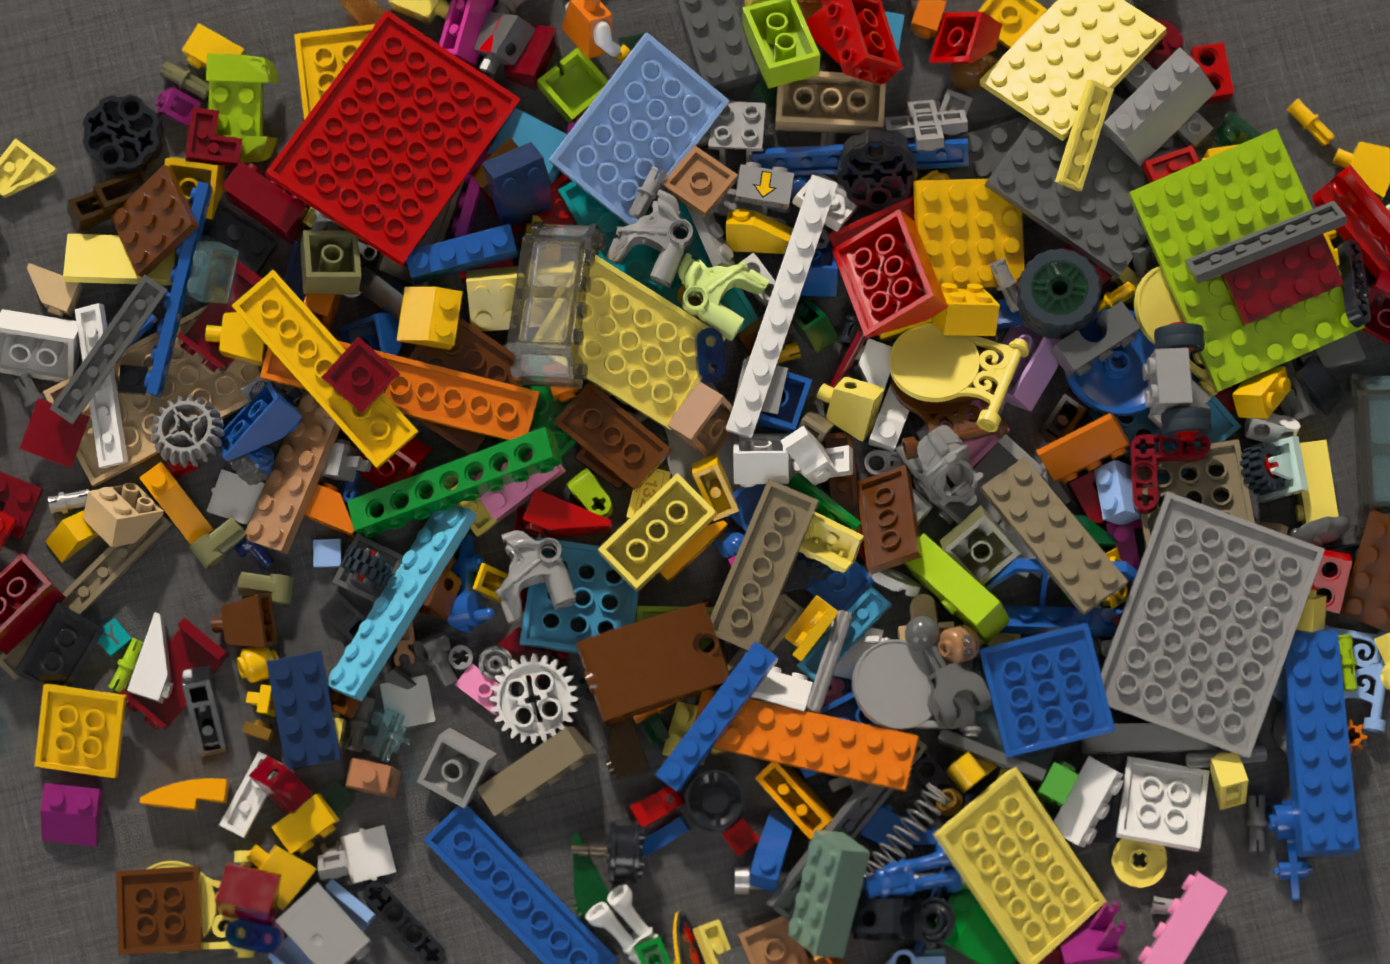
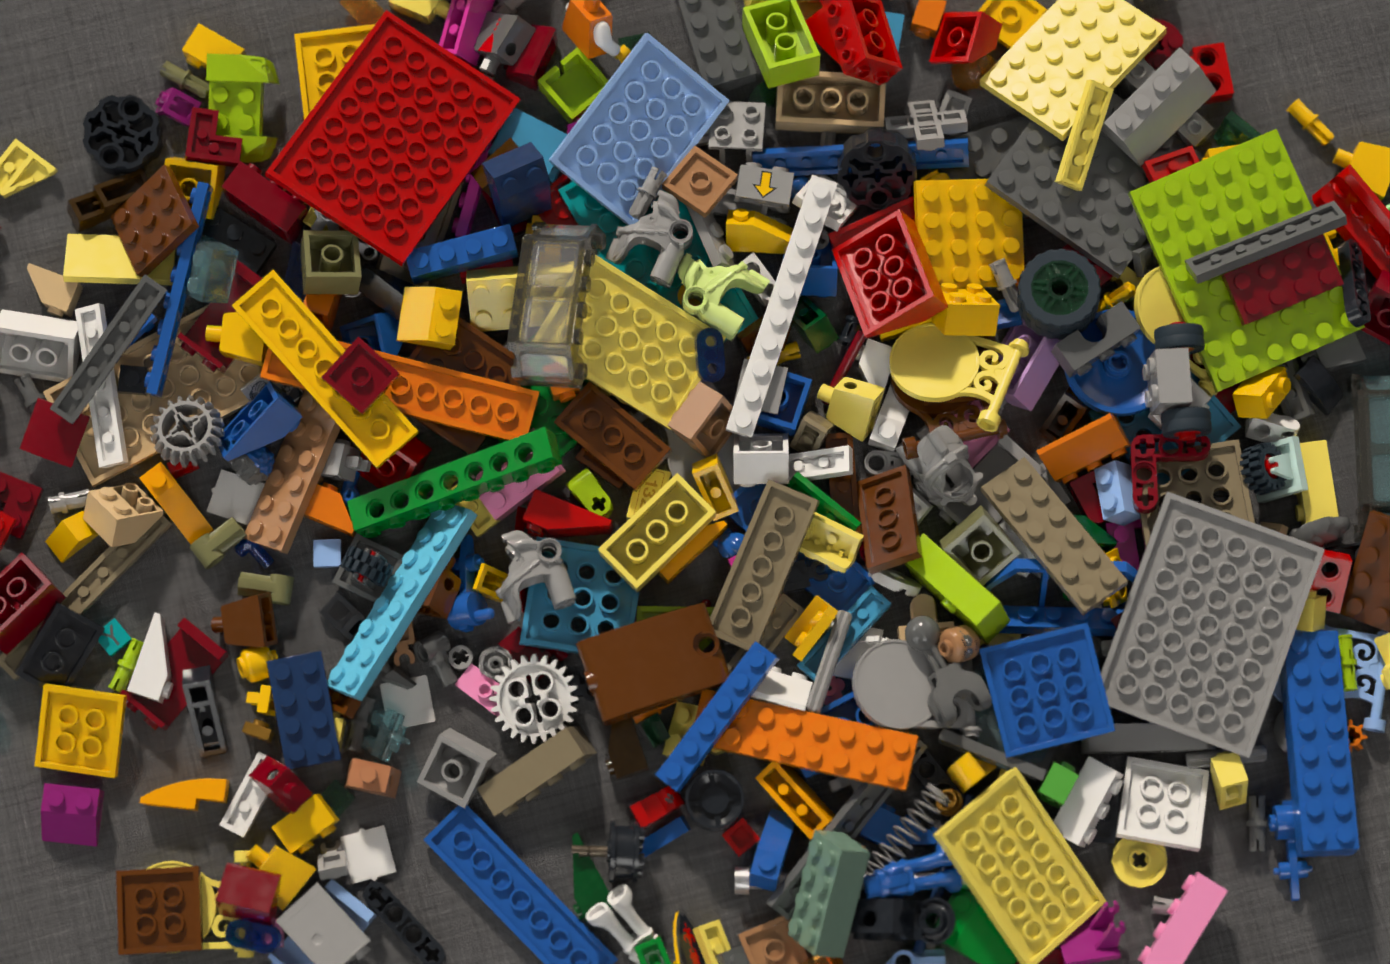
white arch [781,426,837,486] -> none

